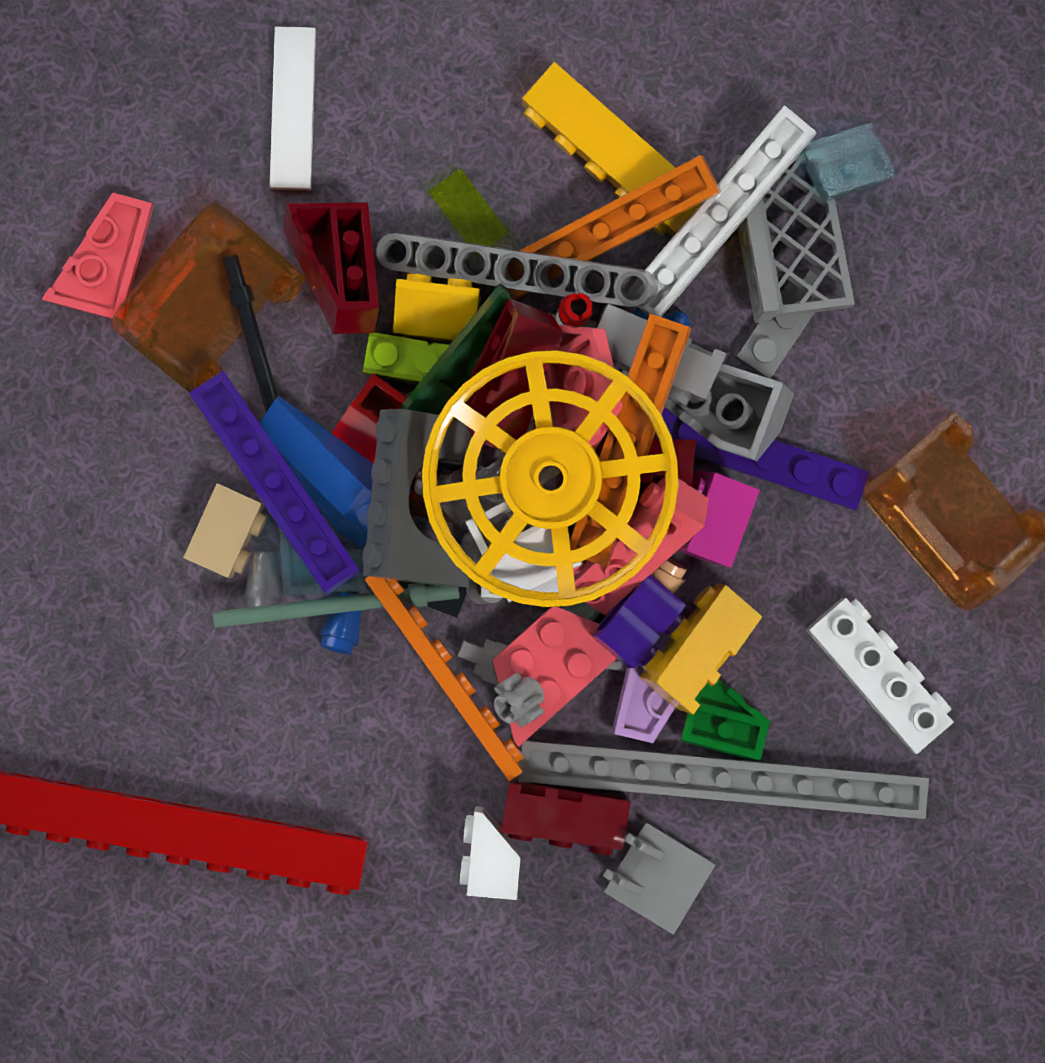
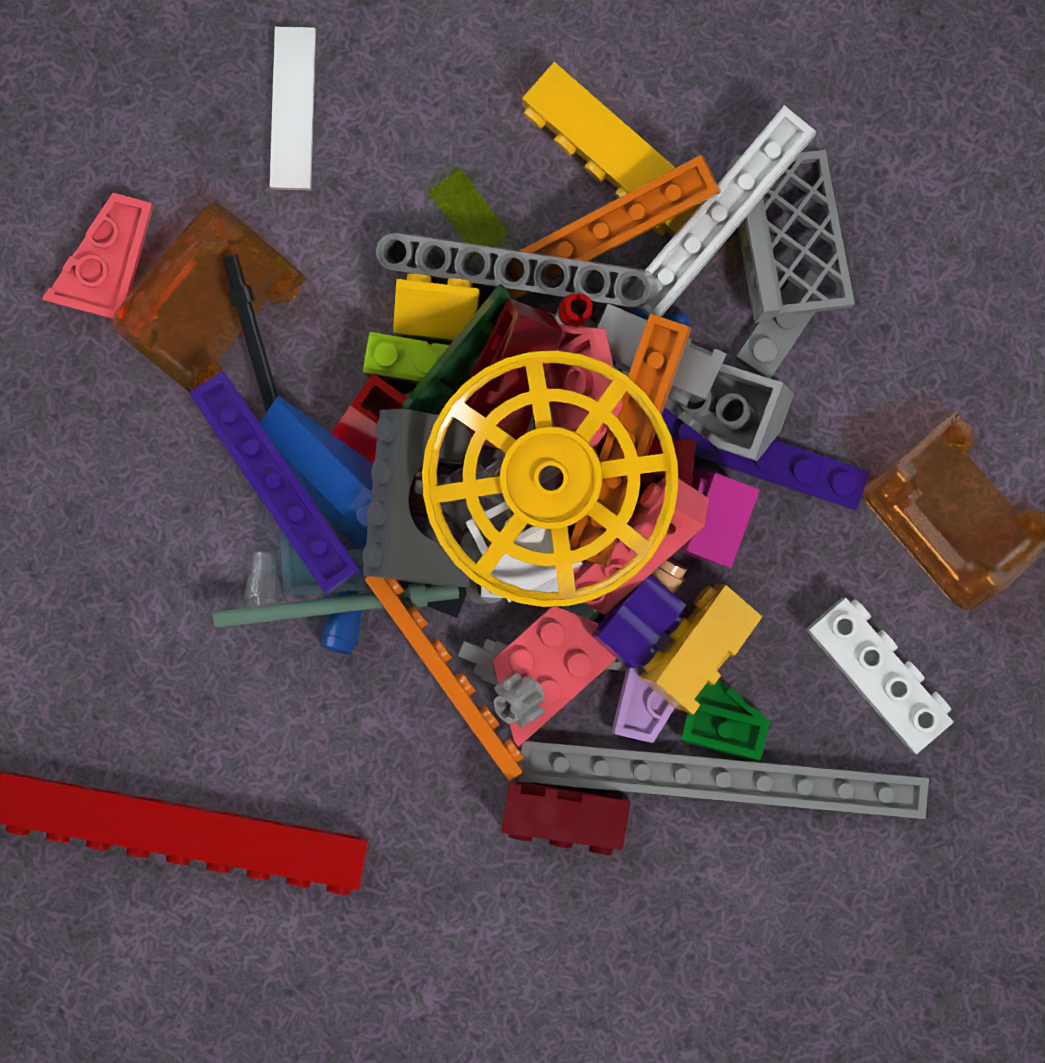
tan brick [183,483,268,578] -> none
dark red wedge [283,202,379,334] -> none
white slope [460,806,521,900] -> none
light grey plate [603,822,715,935] -> none
clear light blue plate [800,122,896,203] -> none

